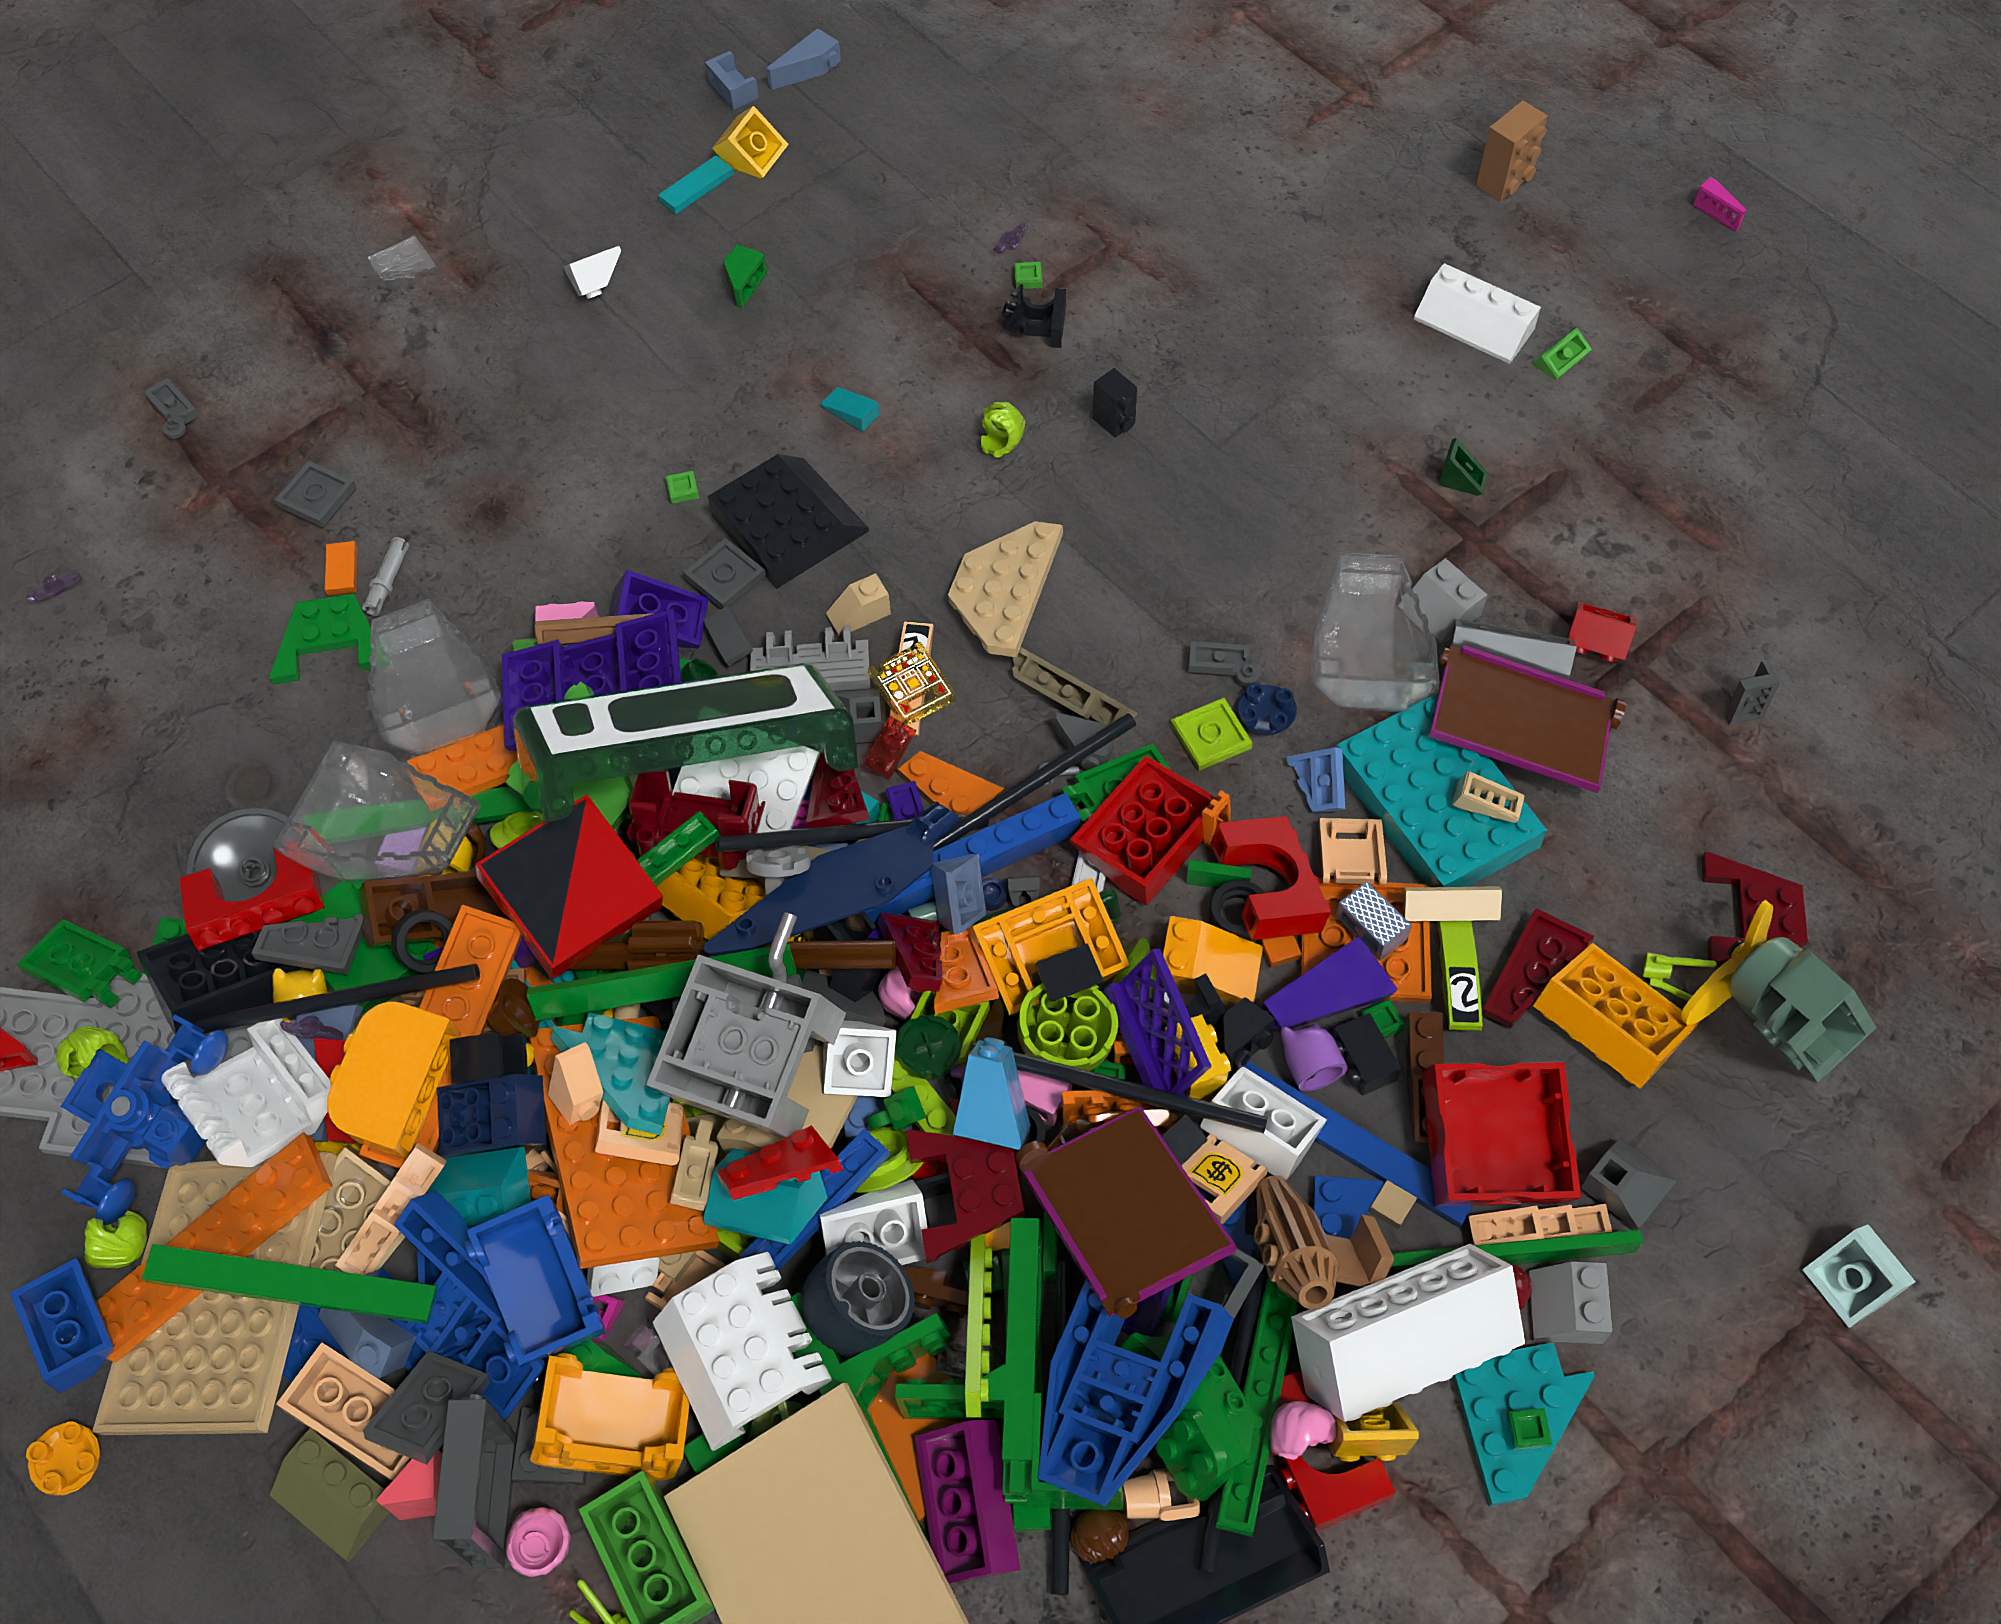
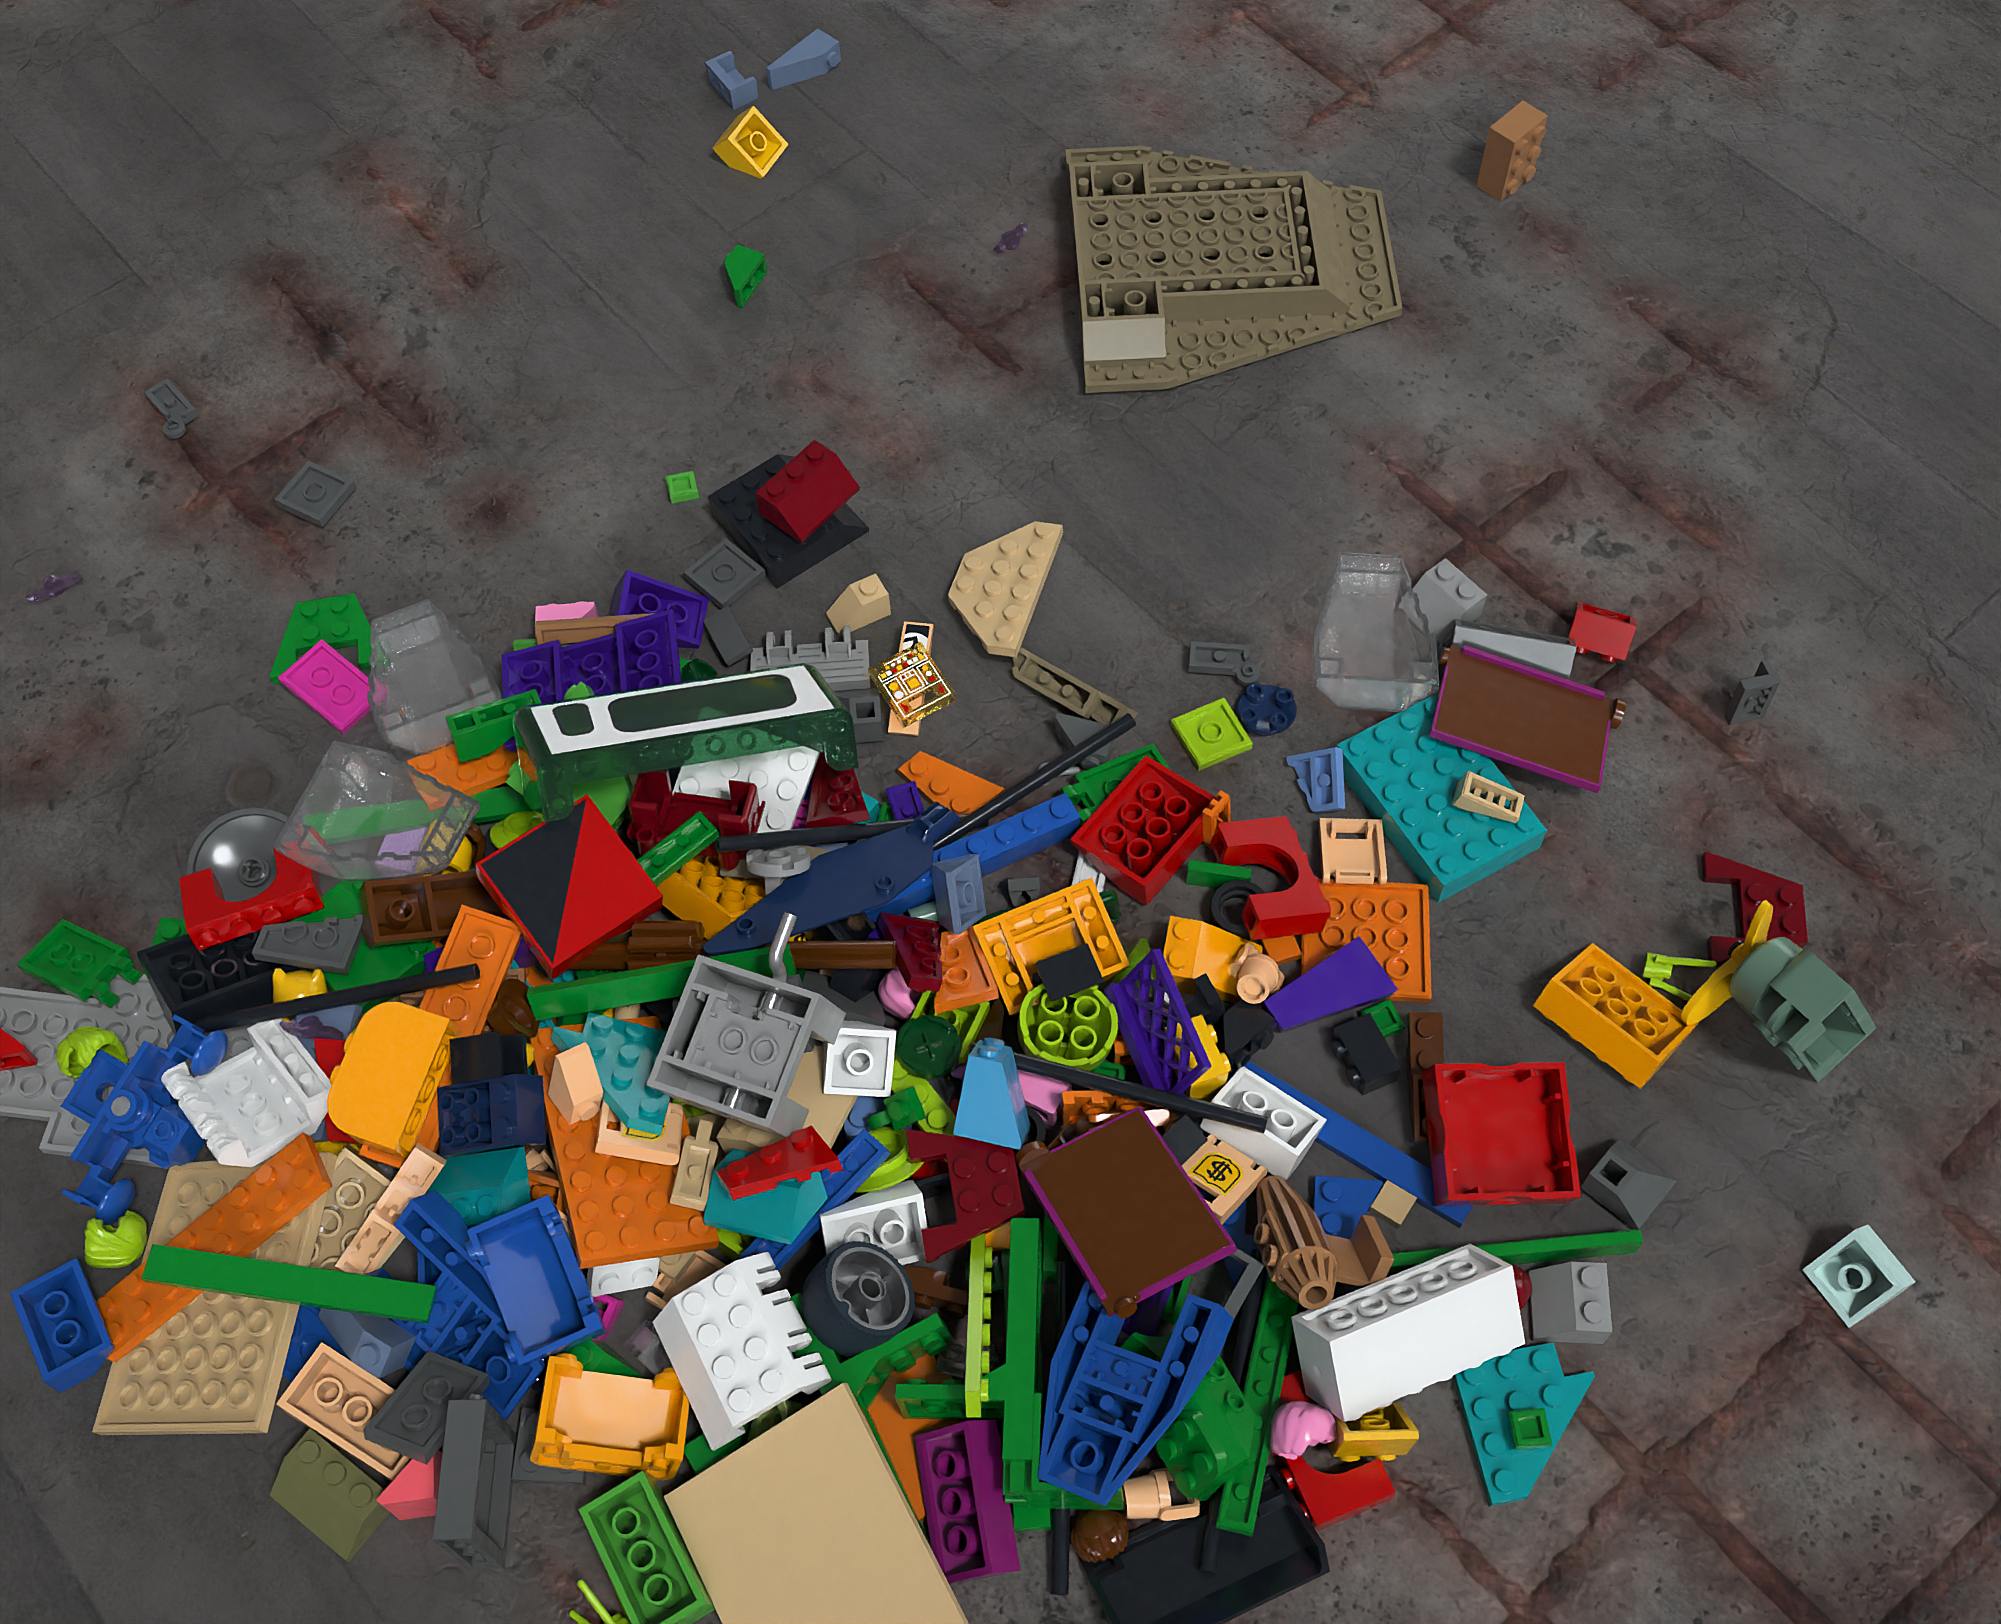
light orange dish [26,1421,101,1495] -> none
orange tile [325,541,358,596] -> none
light grey pin [362,537,410,616] -> none
clear wing [367,236,439,281] -> none
black tyre [391,909,454,973] -> none
bright pink hair [506,1507,572,1578] -> none
white slope [563,246,621,299] -> none
teal tile [658,155,734,214] -> none
teal slope [820,387,880,432] -> none
clear red hips [864,715,917,778] -> none
lime hair [980,401,1025,458] -> none
dark blue tile [982,878,1007,911] -> none
black tile [1002,284,1066,348] -> none
bright green tile [1014,262,1042,289] -> none
black brick [1093,368,1137,438] -> none
medium lavender piece [1280,1024,1348,1091] -> none
sand blue panel [1335,881,1412,961] -> none
tan tile [1403,886,1502,921] -> none
white slope [1414,263,1541,364] -> none
lime slope [1437,920,1483,1031] -> none
dark green slope [1439,438,1489,496] -> none
light nougat slope [1468,1204,1612,1245] -> none
dark red wing [1482,908,1595,1029] -> none
bright green slope [1532,328,1592,380] -> none
dark pink slope [1693,177,1746,232] -> none
none -> dark pink tile [278,639,387,735]
none -> green slope [445,689,543,763]
none -> dark red slope [755,439,860,543]
none -> dark tan wing [1065,146,1403,393]
none -> light nougat piece [1235,943,1284,1004]

